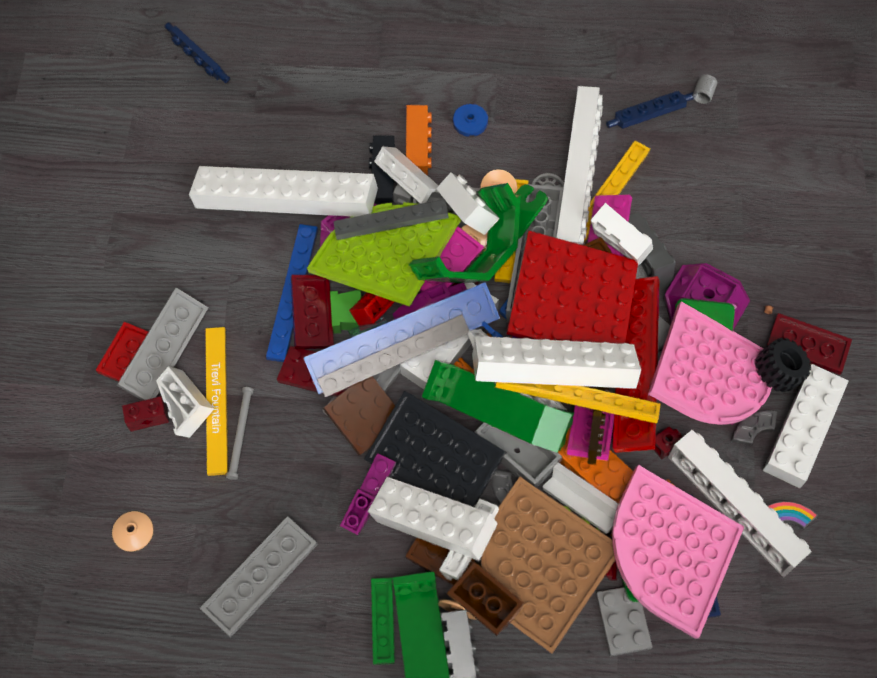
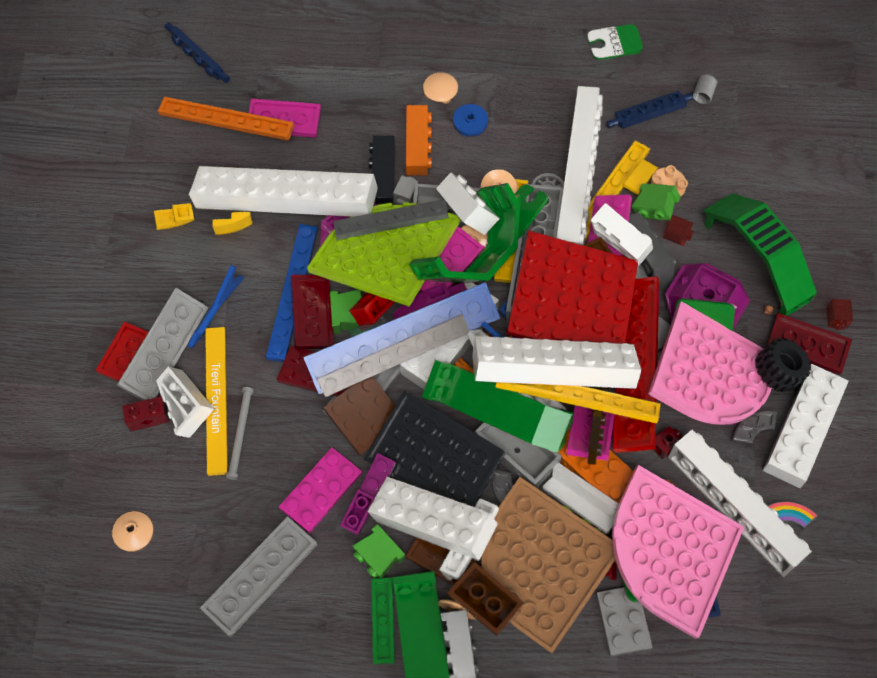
white panel [374,147,438,204] -> none
none -> yellow slope [154,203,194,230]
none -> orange plate [158,97,294,141]
none -> blue piece [188,265,244,348]
none -> yellow slope [213,212,252,235]
none -> dark pink plate [249,99,321,138]
none -> dark pink plate [279,448,362,534]
none -> bright green hips [353,524,405,579]
none -> light nougat dish [423,73,458,104]
none -> piece [587,24,643,60]
none -> yellow slope [623,159,658,195]
none -> bright green hips [632,184,681,220]
none -> light nougat dish [651,165,688,196]
none -> clear red brick [663,215,694,246]
none -> green panel [703,193,817,316]
none -> clear red brick [827,299,853,330]

